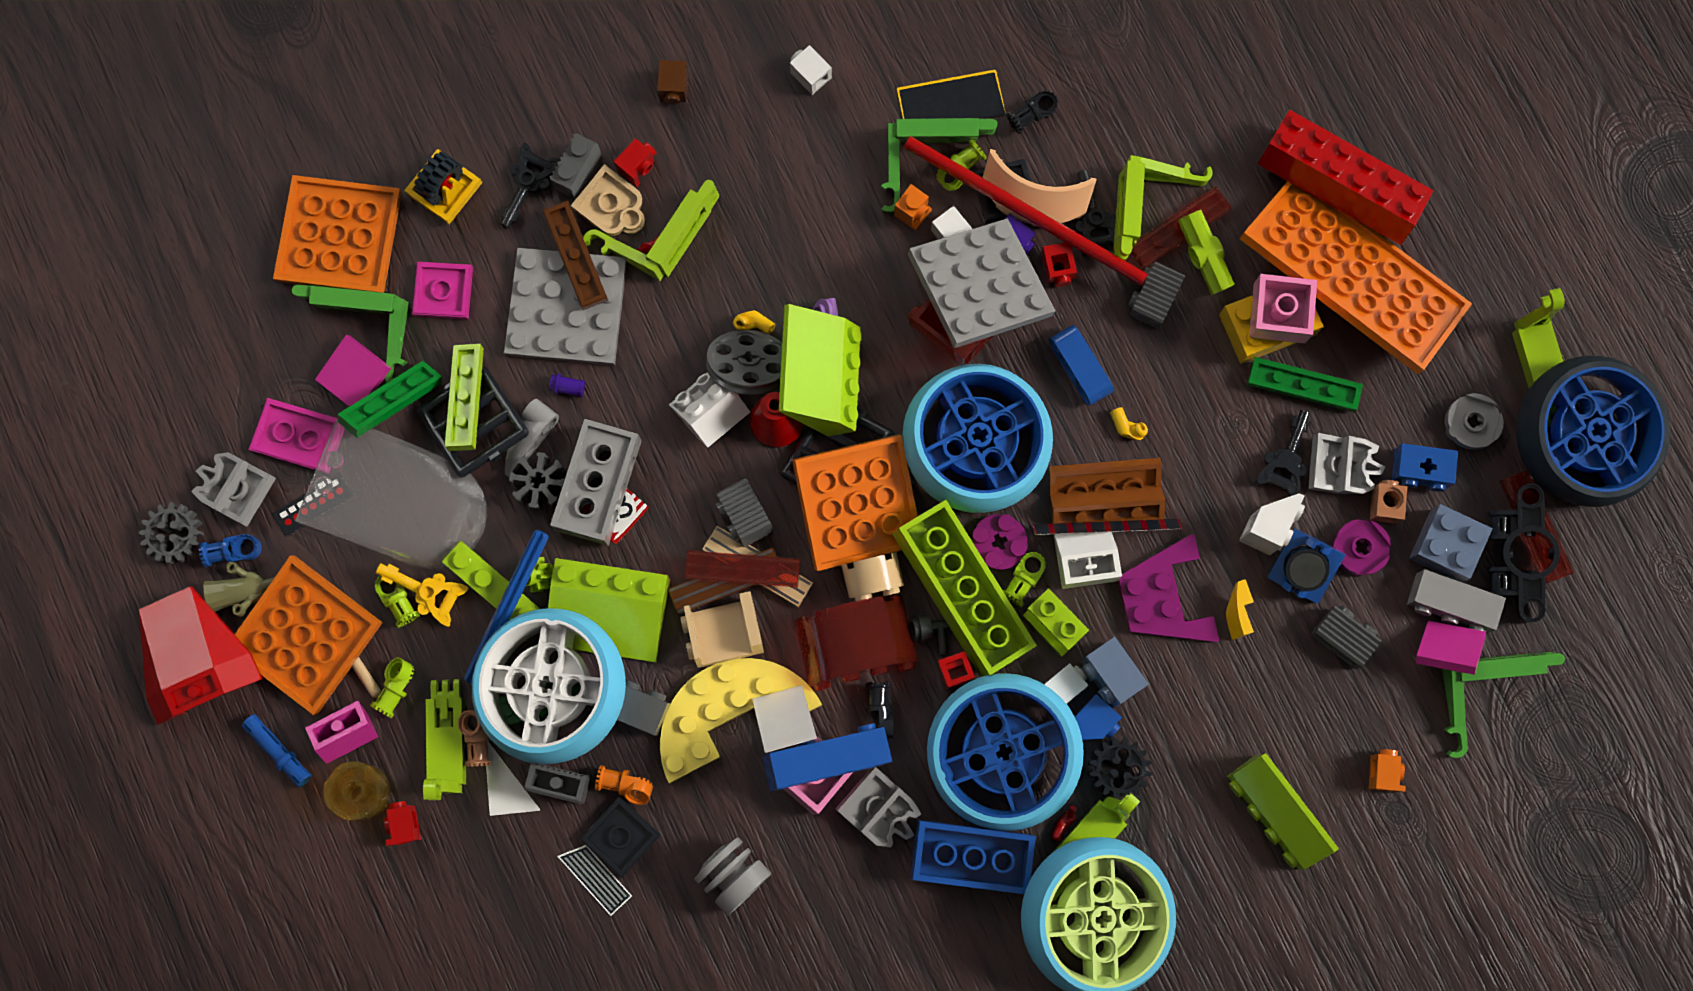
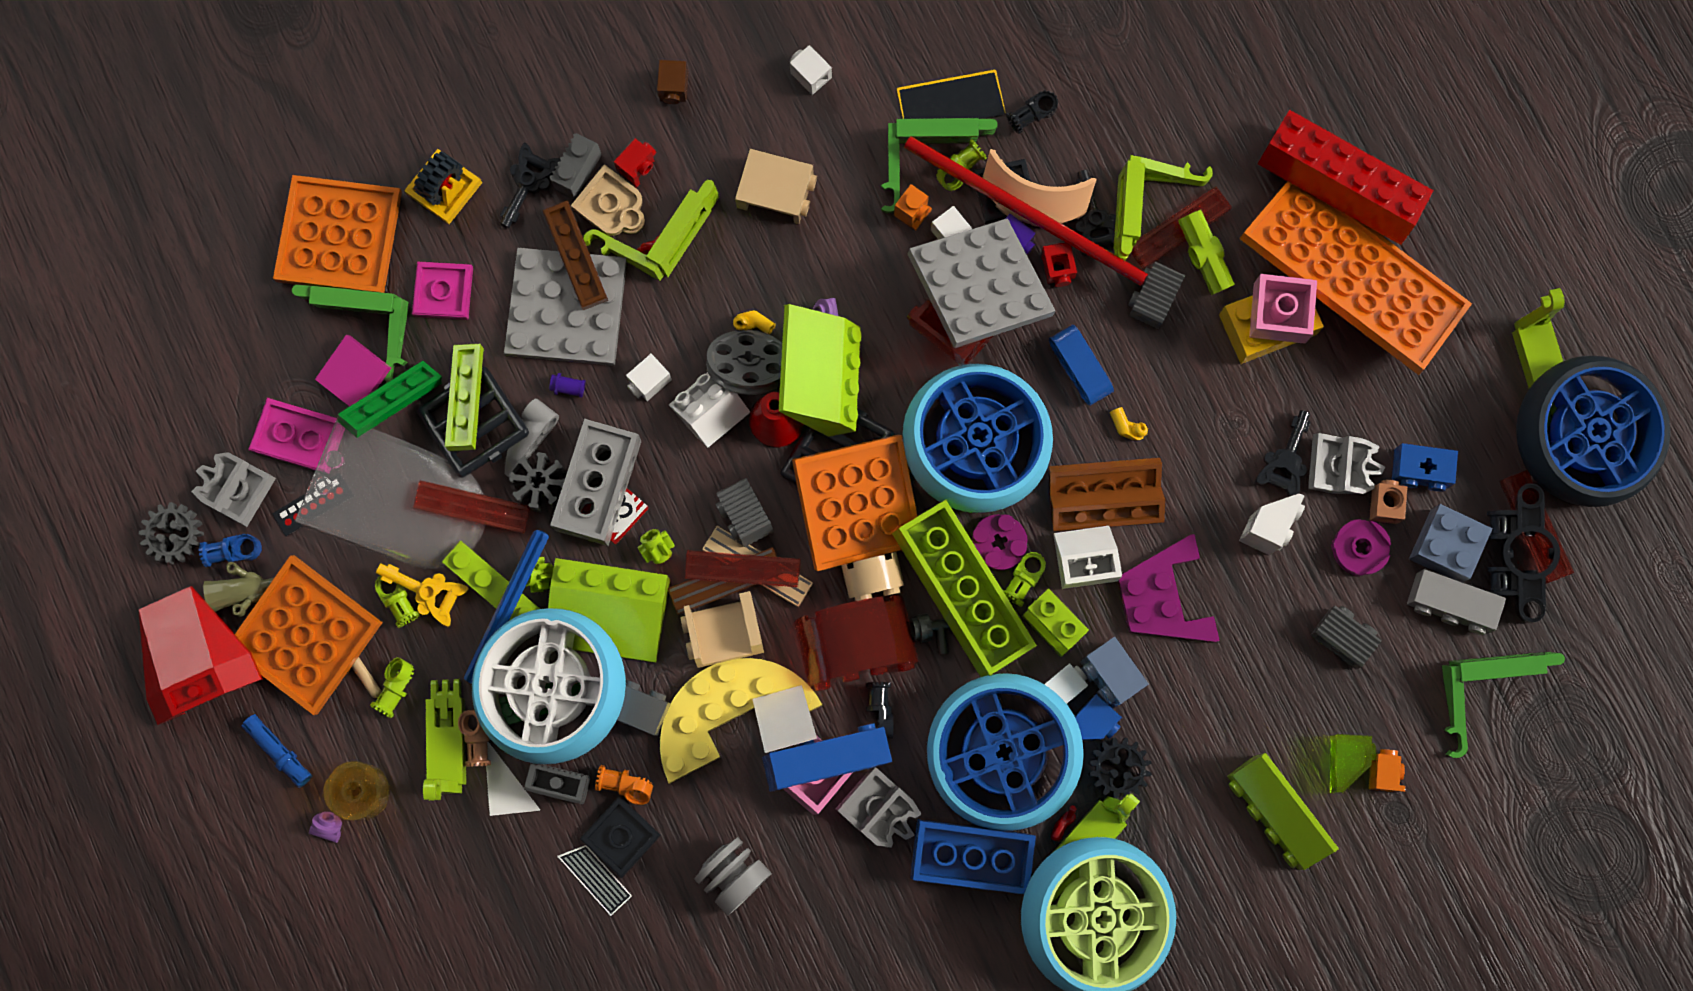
dark pink brick [305,701,379,764] -> none
red brick [384,801,421,846] -> none
red brick [938,651,975,691] -> none
black sticker [1033,519,1182,535] -> none
yellow slope [1226,579,1254,640] -> none
green plate [1247,357,1363,413] -> none
piece [1267,528,1345,604] -> none
dark pink tile [1416,621,1486,675] -> none
light grey plate [1445,393,1504,450] -> none
none -> medium lavender plate [309,812,342,843]
none -> clear red tile [412,480,530,534]
none -> white brick [626,354,672,401]
none -> lime gear [637,529,675,564]
none -> tan panel [735,149,817,224]
none -> clear neon green slope [1330,734,1376,794]

